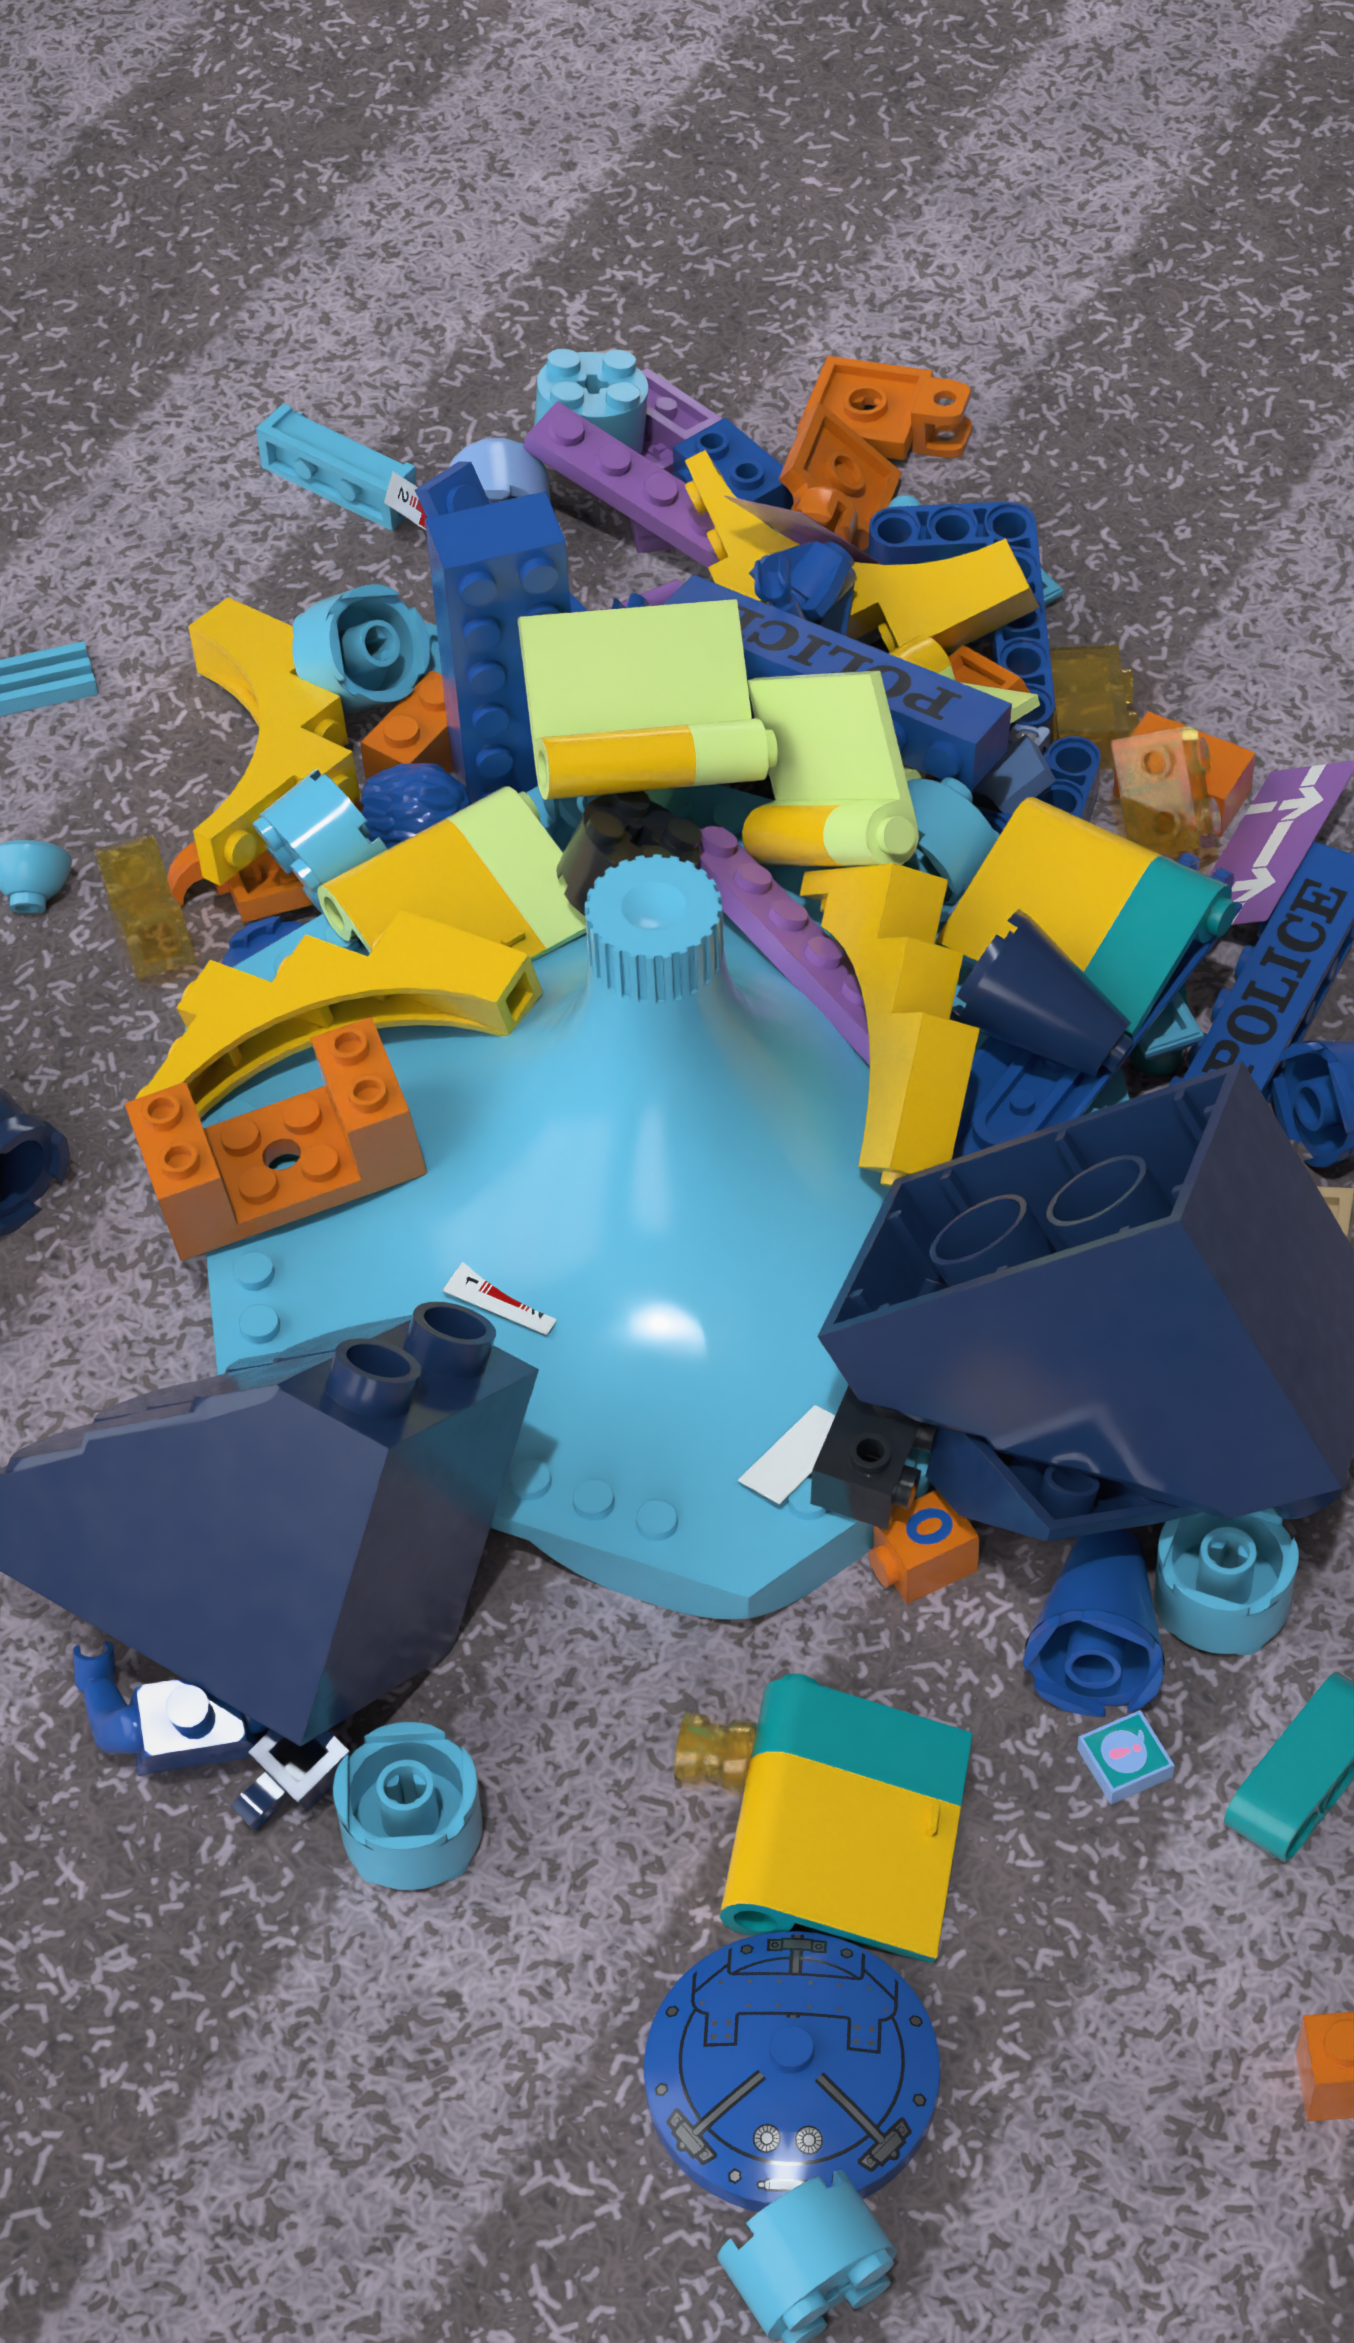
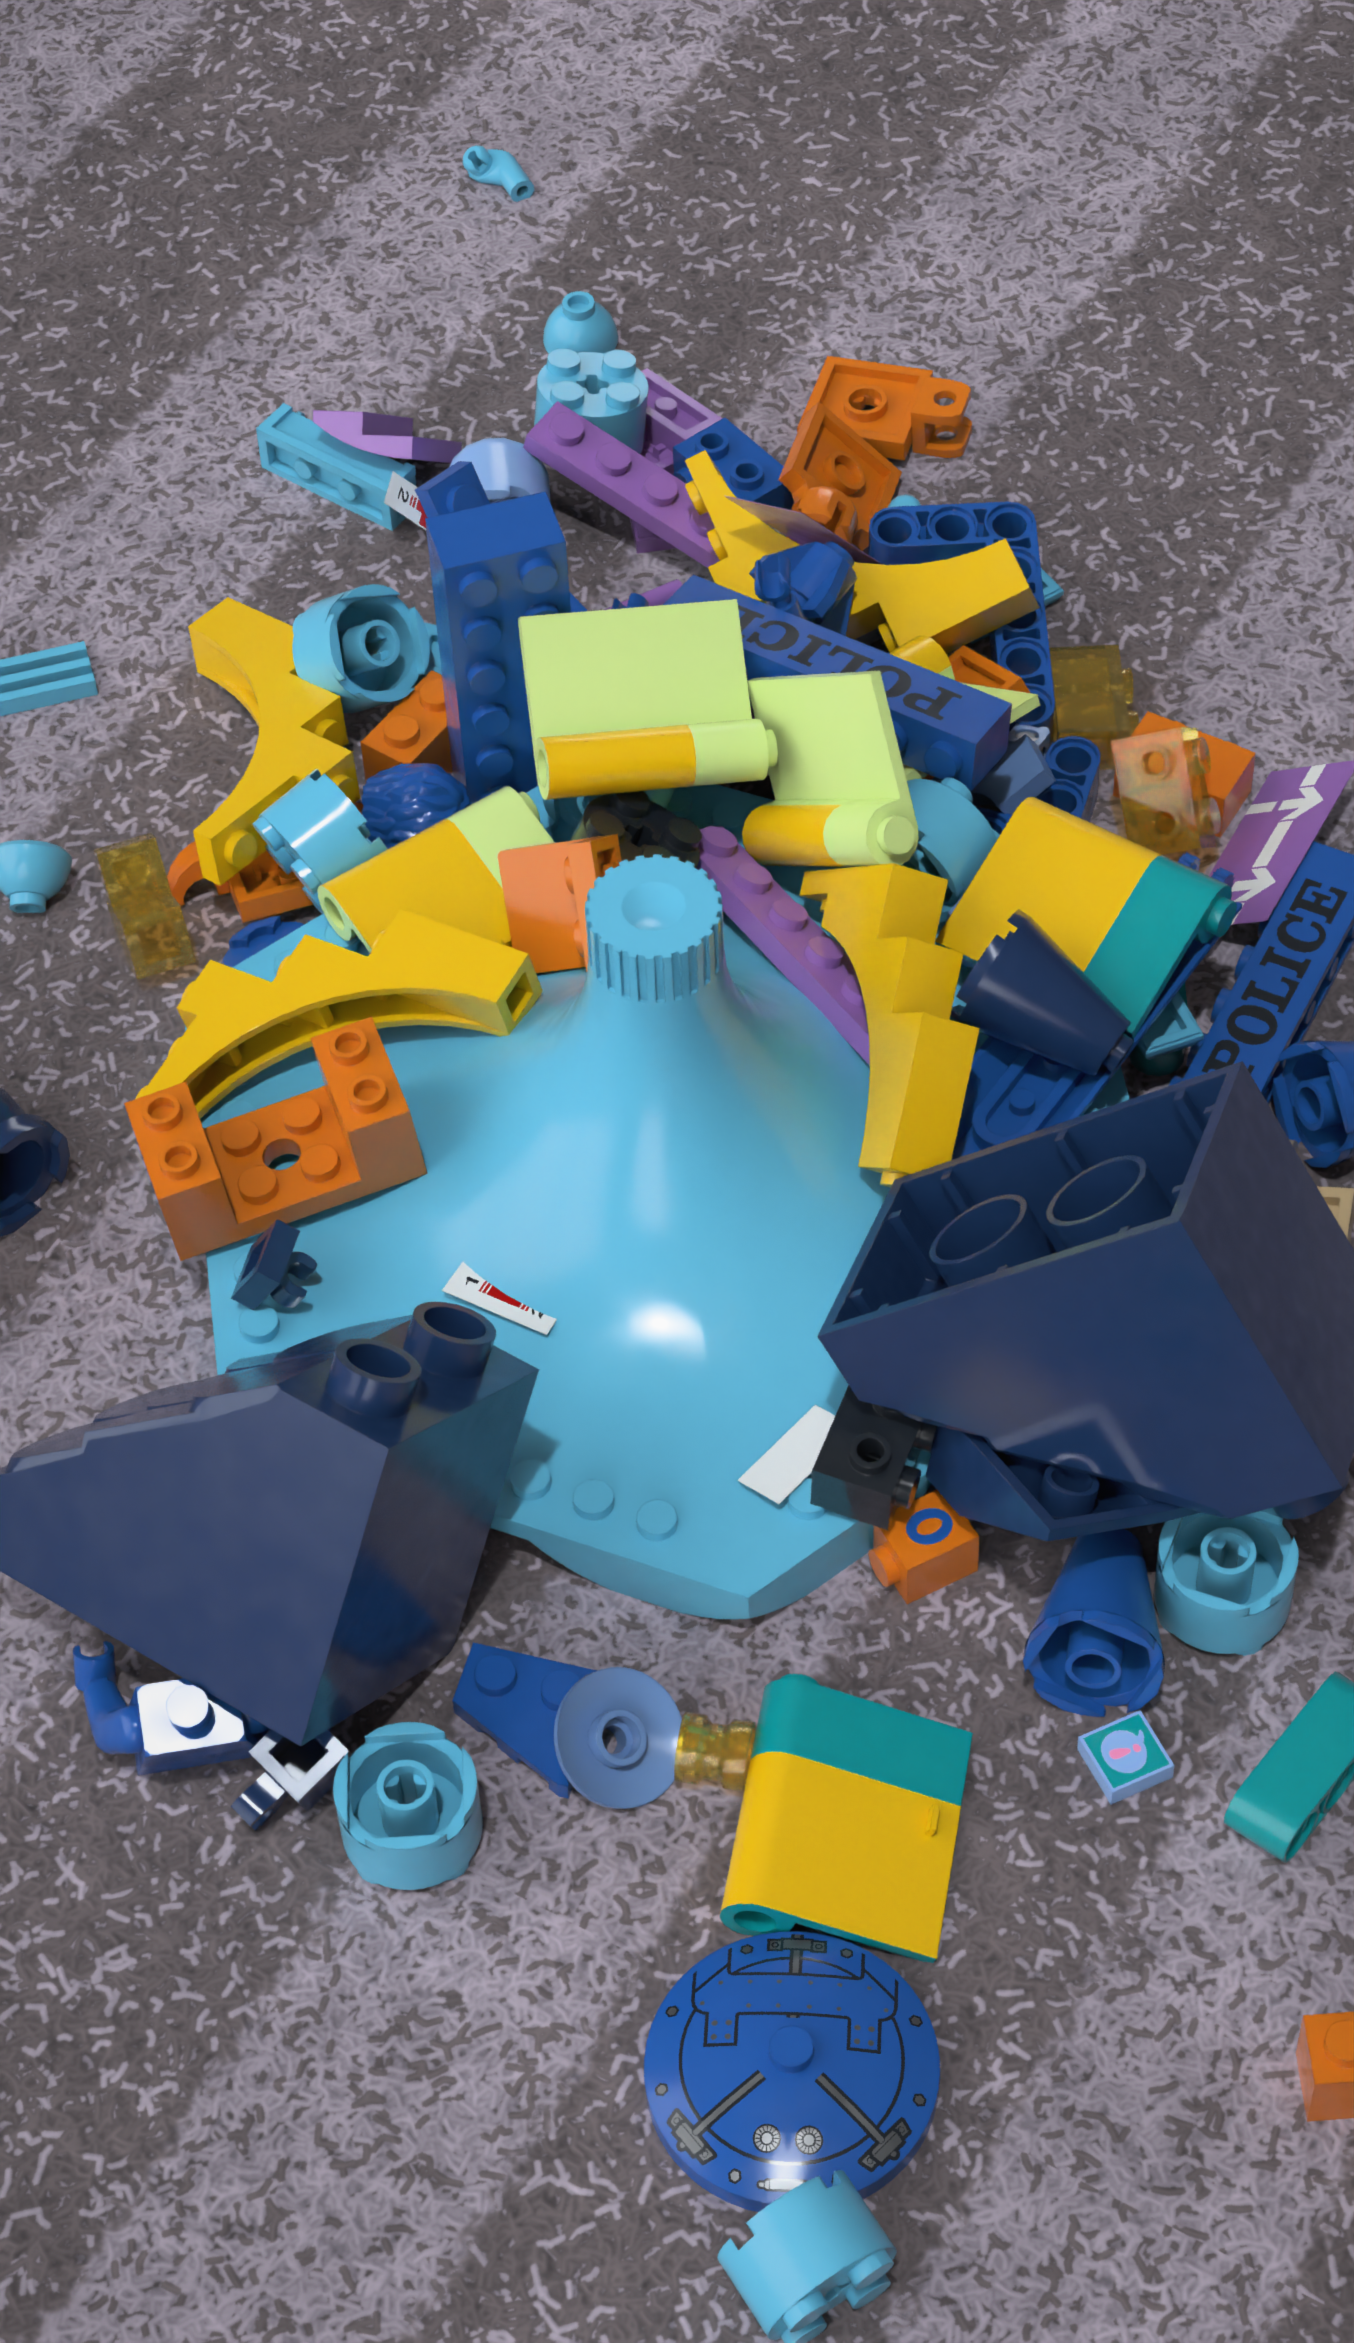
none -> dark blue tile [231,1219,317,1310]
none -> medium lavender slope [313,410,462,464]
none -> blue wing [452,1642,597,1799]
none -> medium azure arm [462,145,534,202]
none -> orange bracket [498,834,622,973]
none -> medium azure brick [543,291,618,354]
none -> medium blue dish [554,1667,685,1809]

